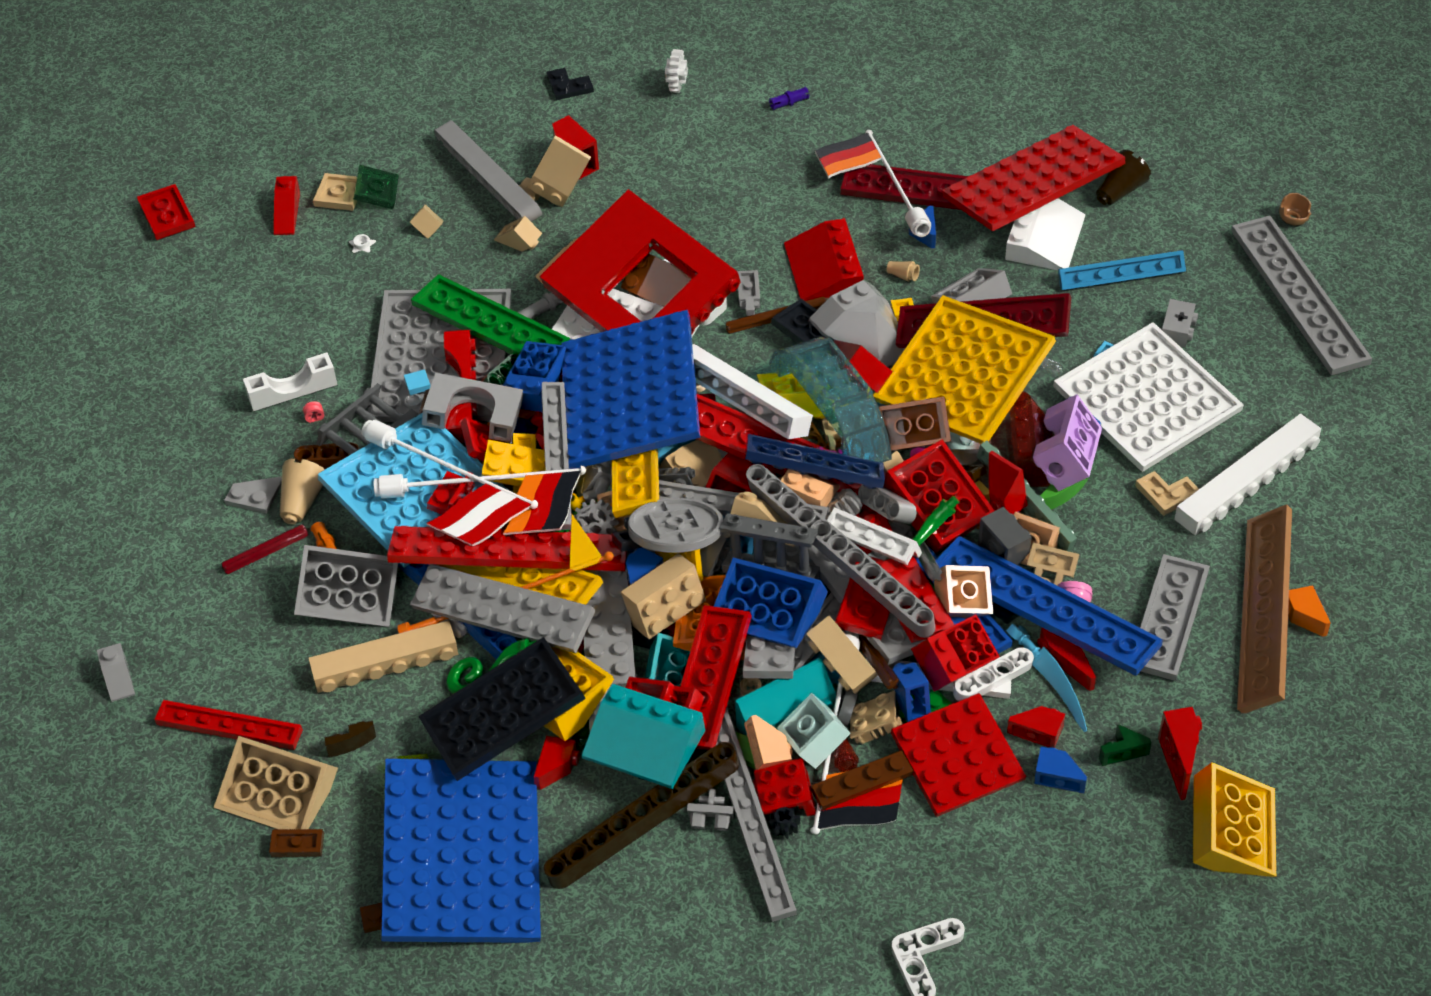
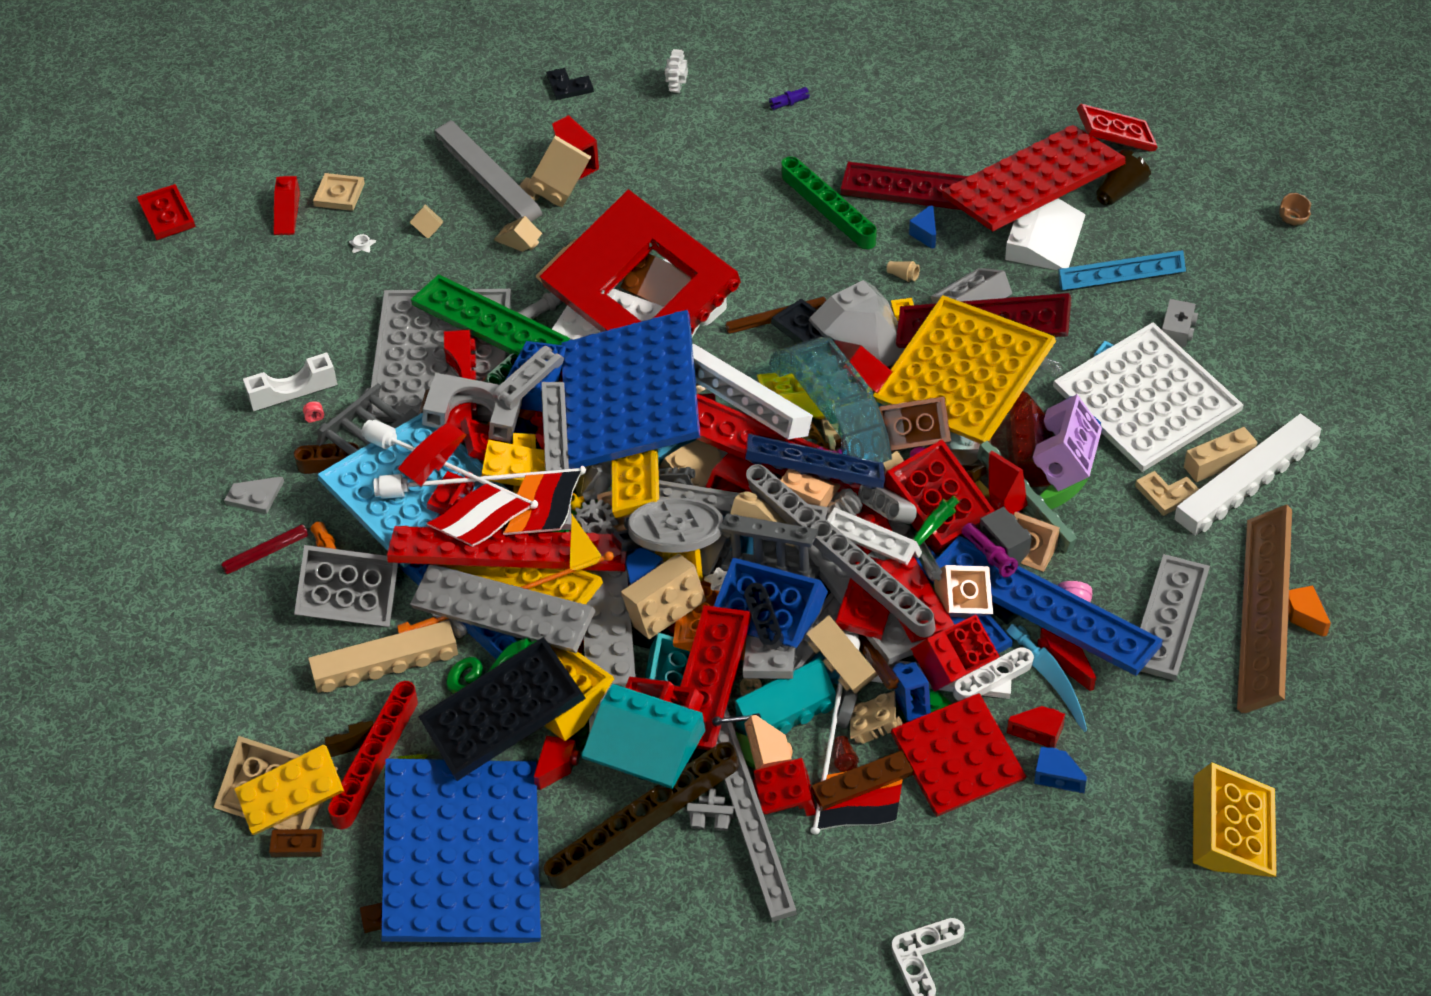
light grey slope [97,643,135,702] -> none
red plate [154,700,303,750] -> none
tan cone [280,459,325,525] -> none
clear green plate [353,164,399,209] -> none
medium azure tile [404,369,430,395] -> none
light grey hinge [738,270,760,316] -> none
black gear [769,807,801,839] -> none
light aqua brick [777,693,851,769] -> none
red slope [784,218,864,301] -> none
flag [815,130,931,237] -> none
tan plate [1027,542,1080,585] -> none
dark green slope [1099,725,1152,766] -> none
red slope [1158,706,1202,800] -> none
light grey plate [1231,215,1372,375] -> none
none -> yellow plate [234,745,344,835]
none -> red beam [328,681,418,829]
none -> red slope [398,422,466,487]
none -> light grey plate [493,346,564,409]
none -> white plate [704,567,727,591]
none -> black hinge [712,713,761,726]
none -> black beam [744,583,784,650]
none -> green beam [781,156,877,249]
none -> magenta pin [962,523,1018,577]
none -> red tile [1077,104,1158,151]
none -> tan brick [1184,427,1257,482]

